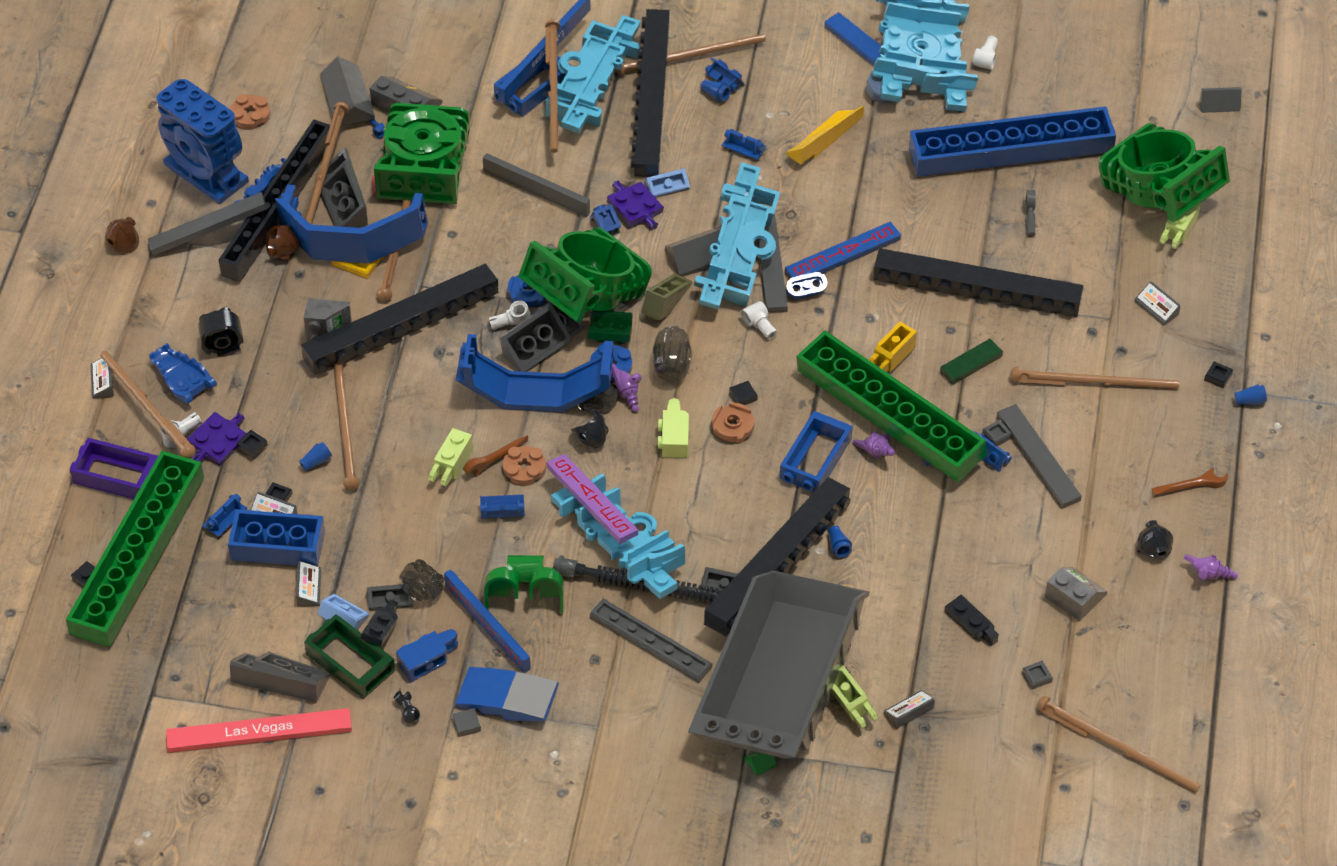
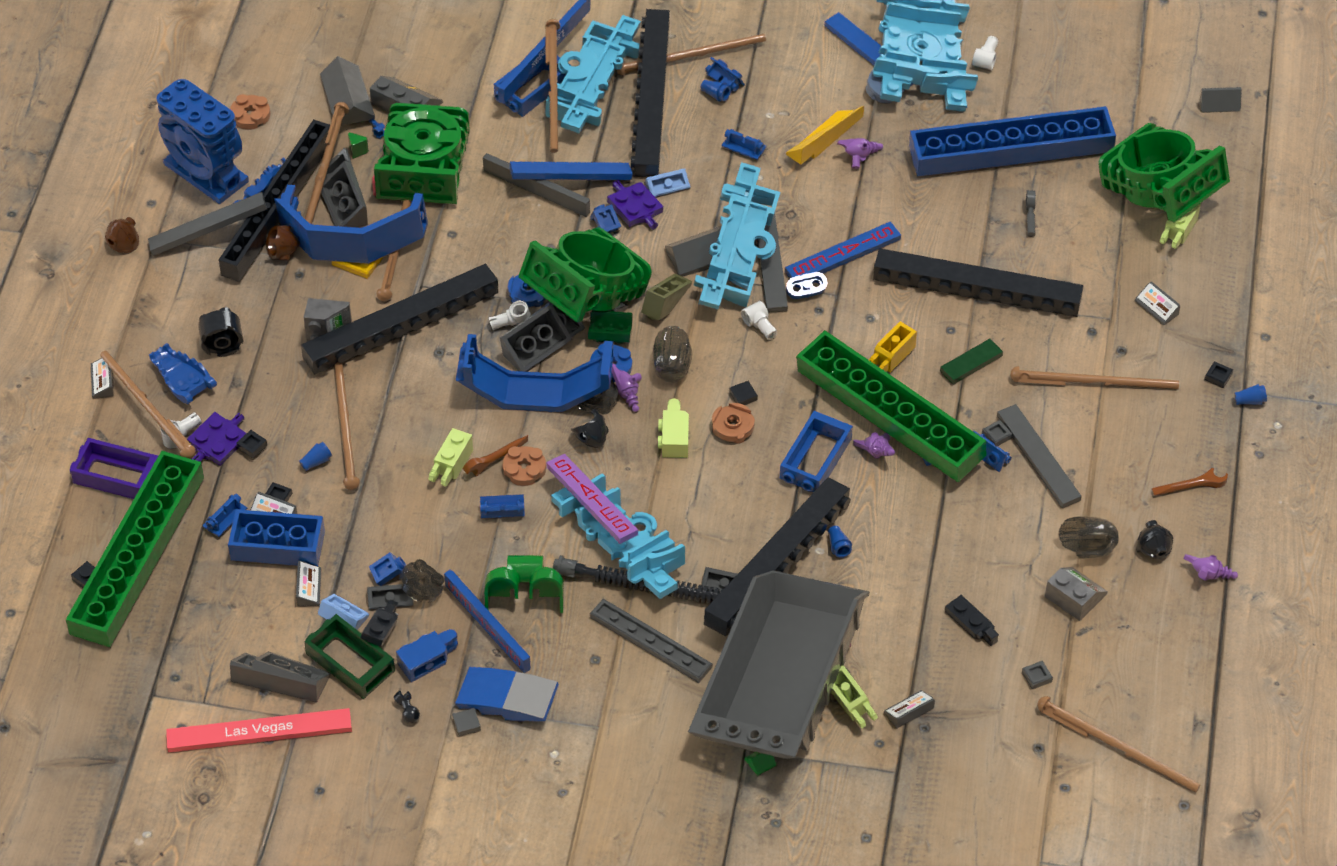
none -> green slope [348,132,369,159]
none -> blue bracket [369,552,408,586]
none -> blue tile [509,162,632,180]
none -> medium lavender piece [837,138,883,169]
none -> clear smoke hair [1058,516,1119,558]

